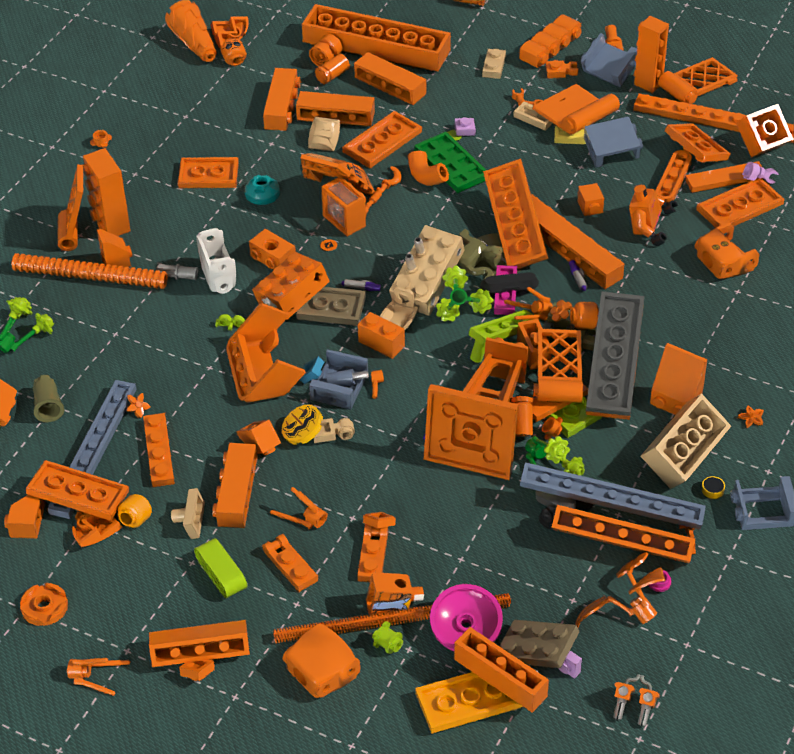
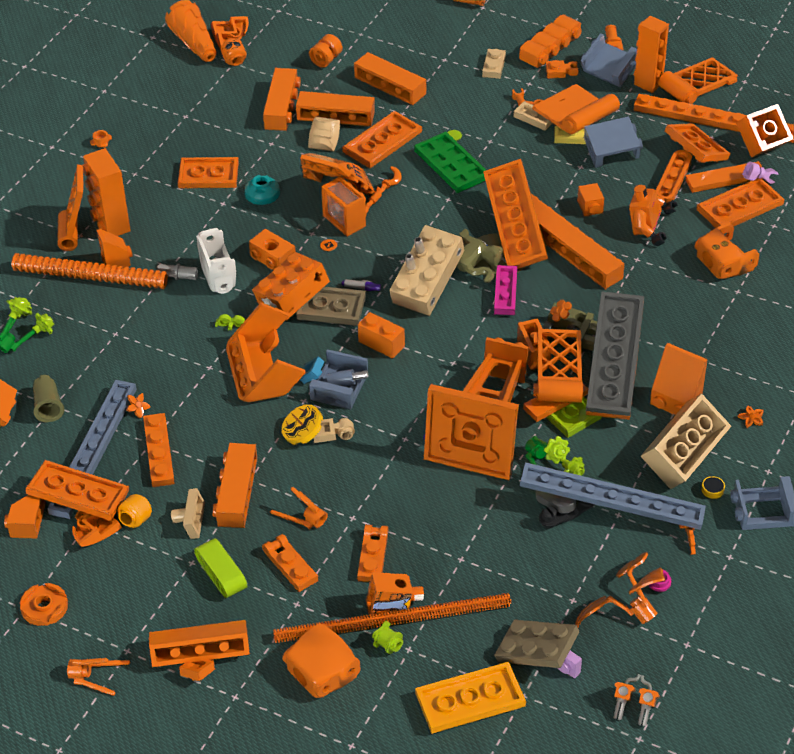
orange slope [236,419,281,456] -> none
orange brick [302,4,451,72] -> none
orange piece [315,54,350,84] -> none
orange tile [363,512,396,528] -> none
orange hand [371,370,384,399] -> none
tan piece [380,286,418,330] -> none
orange cylinder [408,151,449,186] -> none
dark pink dish [430,584,503,651] -> none
lime plant [436,265,494,322] -> none
lavender plate [454,117,476,136] -> none
orange brick [454,627,549,713] -> none
lime piece [468,309,540,363] -> none
black piece [480,272,539,296] -> none
orange plant [504,287,553,321] -> none
orange piece [511,396,533,437] -> none
orange plate [542,417,563,440] -> none
orange brick [552,505,695,564] -> none
light grey piece [569,260,587,291] -> none
orange head [570,302,599,330] -> none

